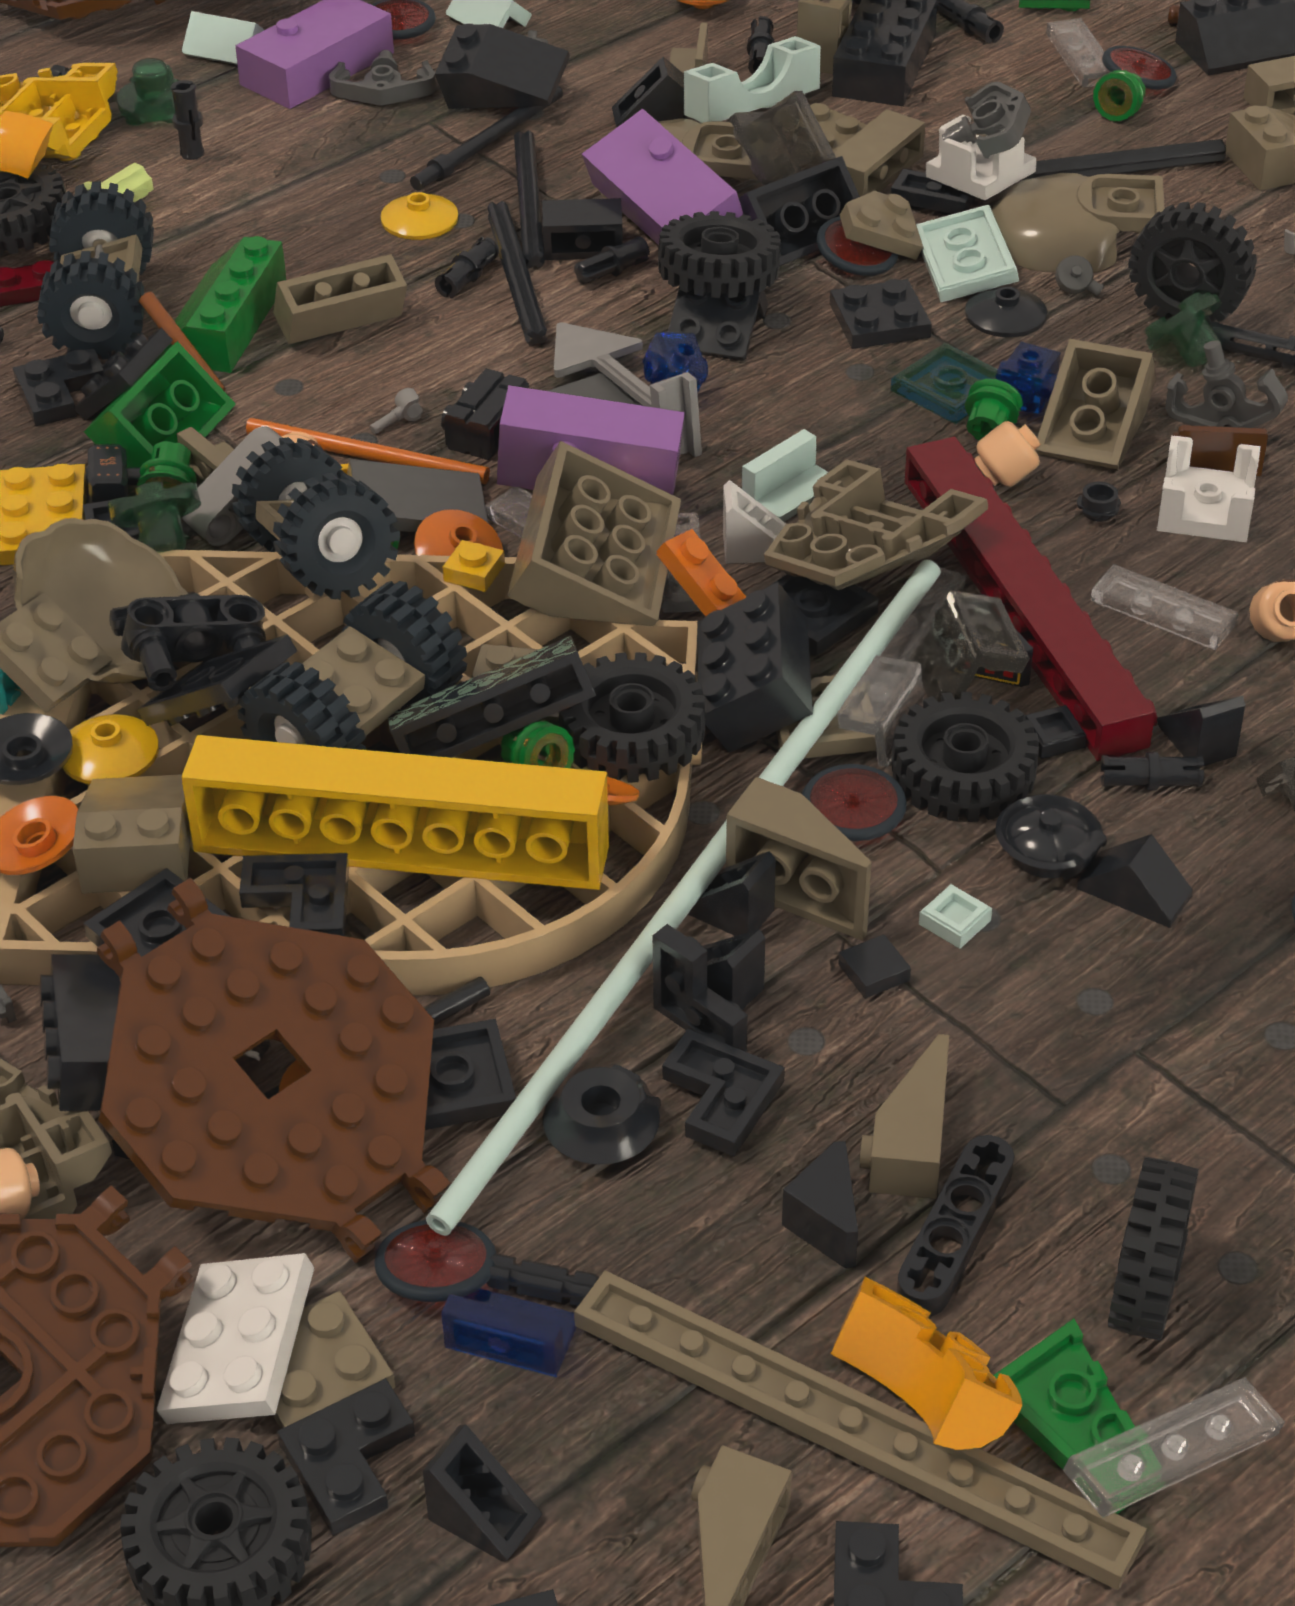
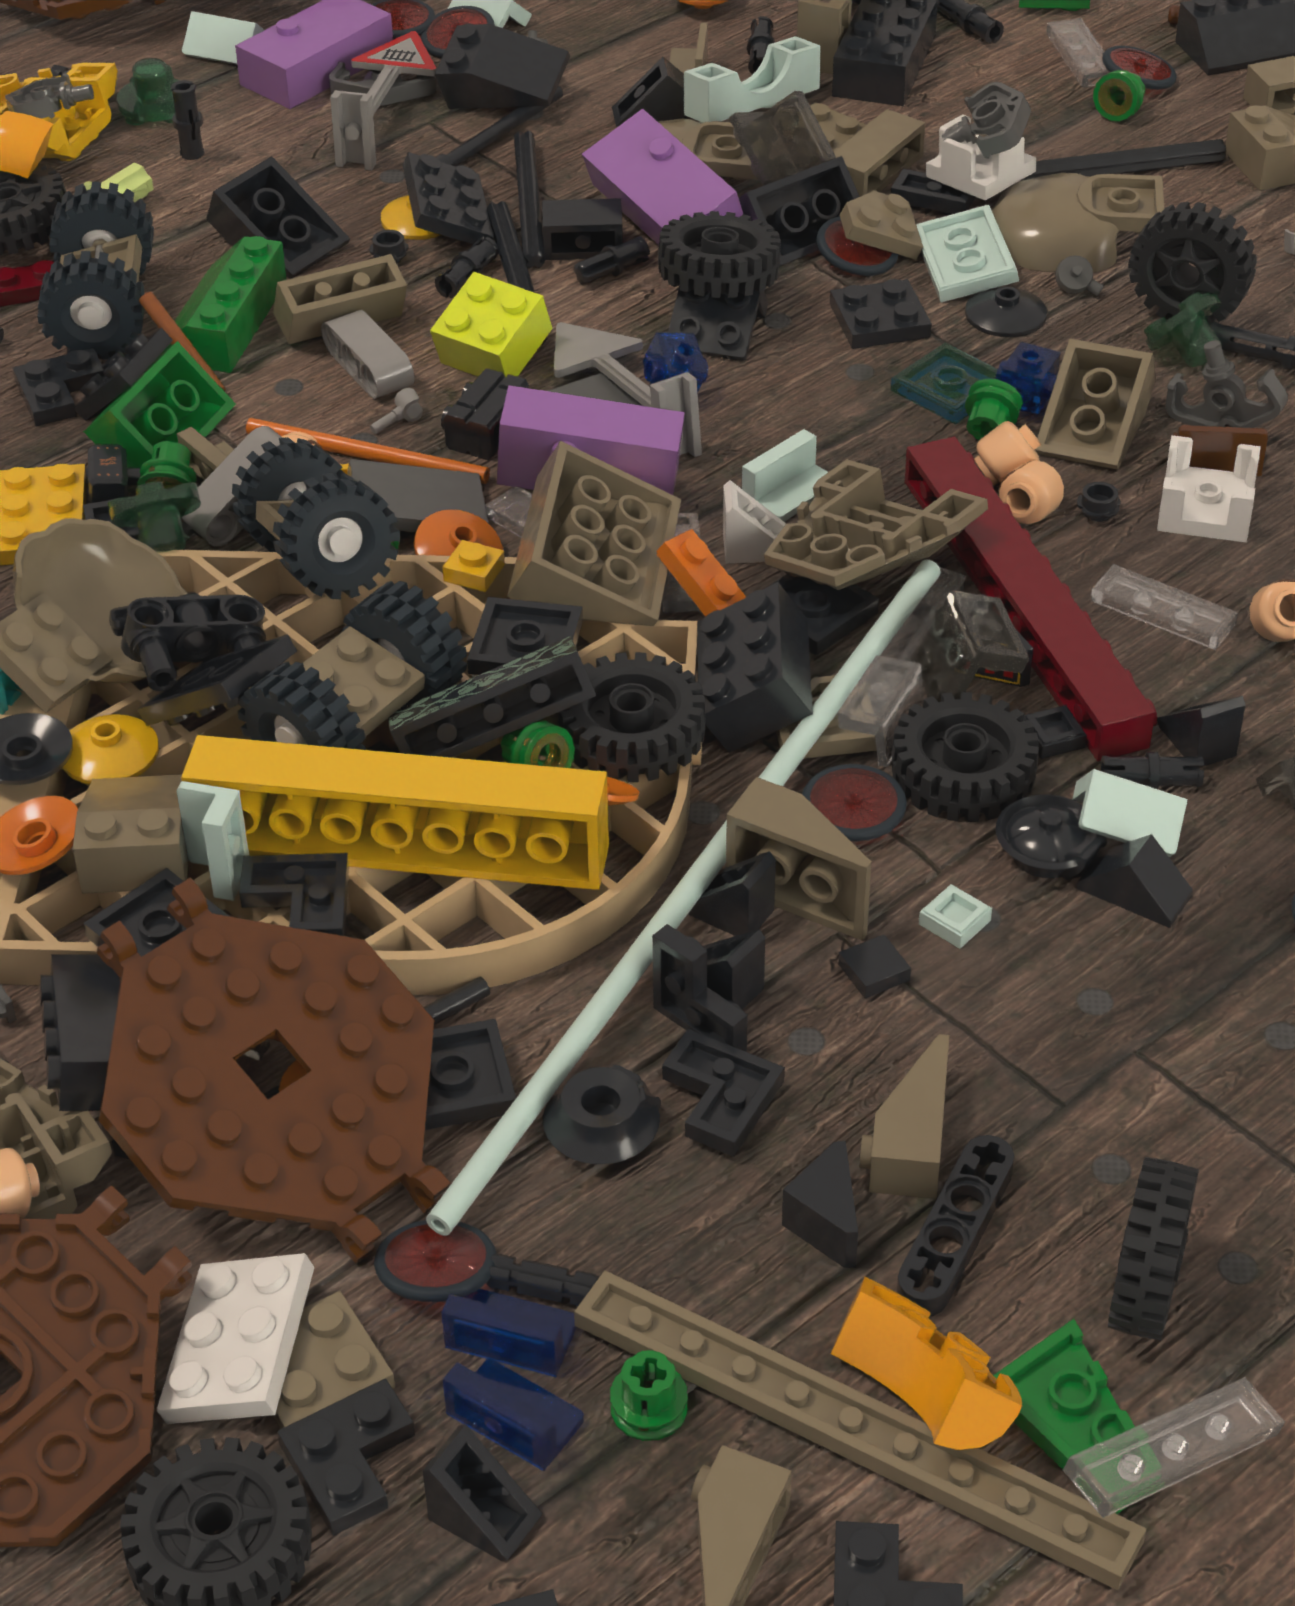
none -> dark grey piece [5,74,94,119]
none -> light aqua panel [177,781,249,901]
none -> black slope [206,156,350,279]
none -> light grey beam [321,310,415,399]
none -> light grey piece [330,31,436,171]
none -> black plate [369,230,409,264]
none -> black plate [402,152,494,244]
none -> clear red wheel [421,6,495,58]
none -> neon yellow brick [430,272,552,377]
none -> clear blue panel [443,1359,584,1471]
none -> black plate [467,597,583,675]
none -> green piece [610,1350,688,1441]
none -> light nougat head [998,460,1064,524]
none -> light aqua panel [1072,769,1188,857]

